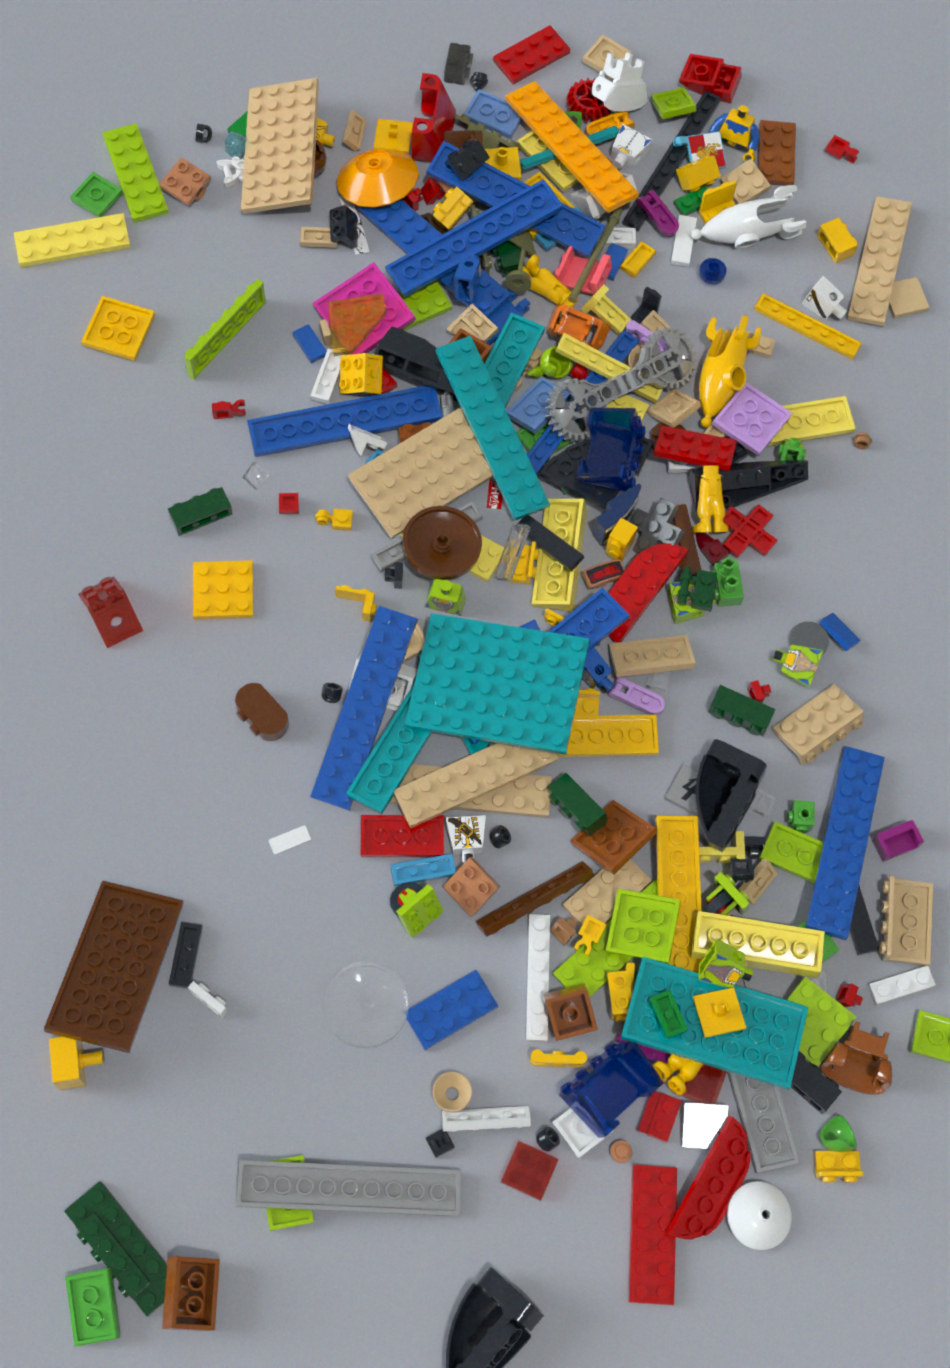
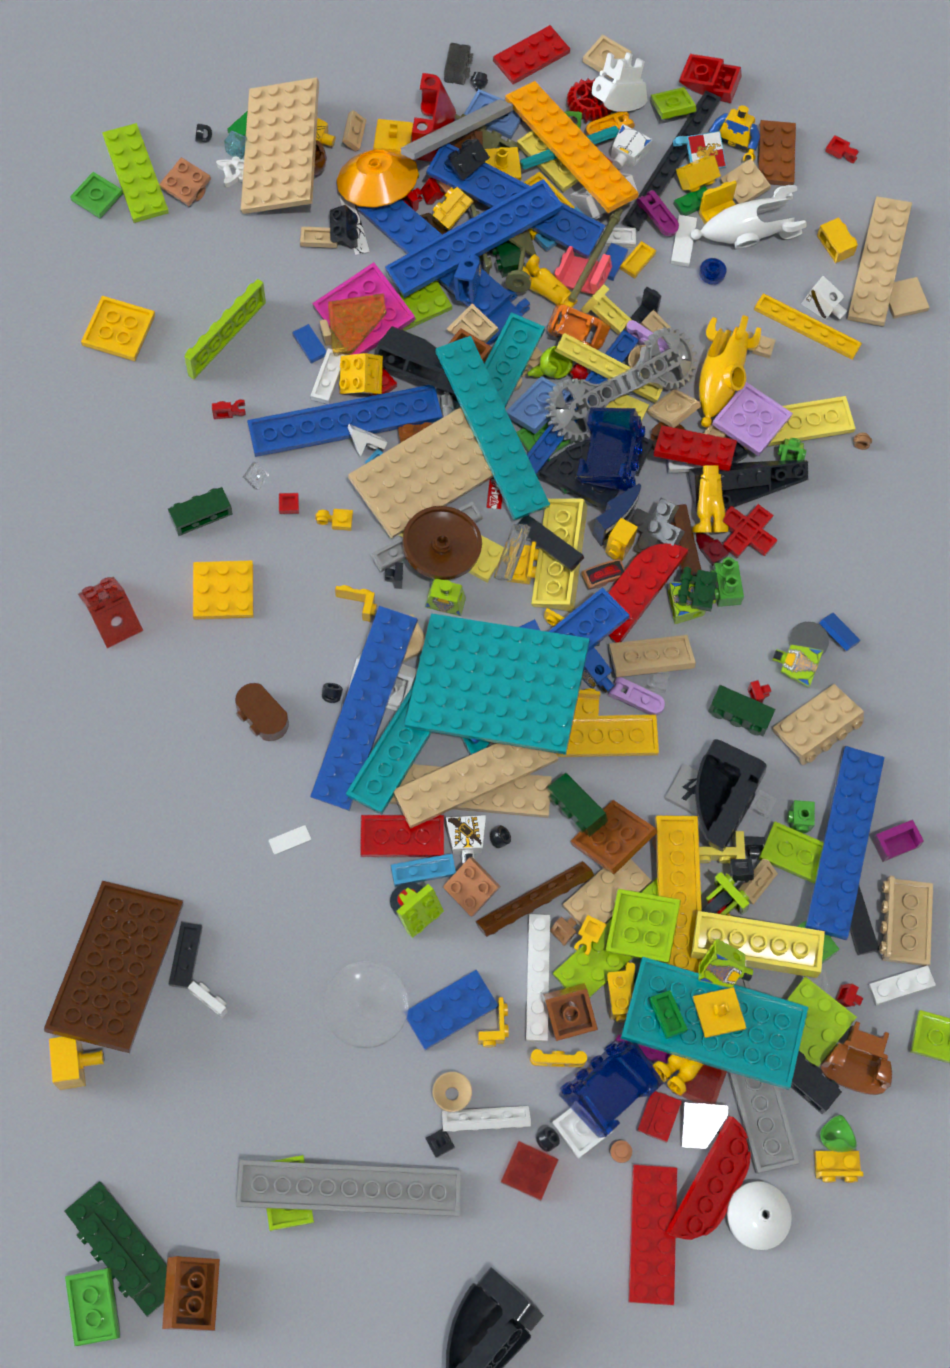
light yellow plate [14,213,131,268] -> none
none -> light grey tile [401,99,513,160]
none -> yellow bracket [478,997,509,1048]

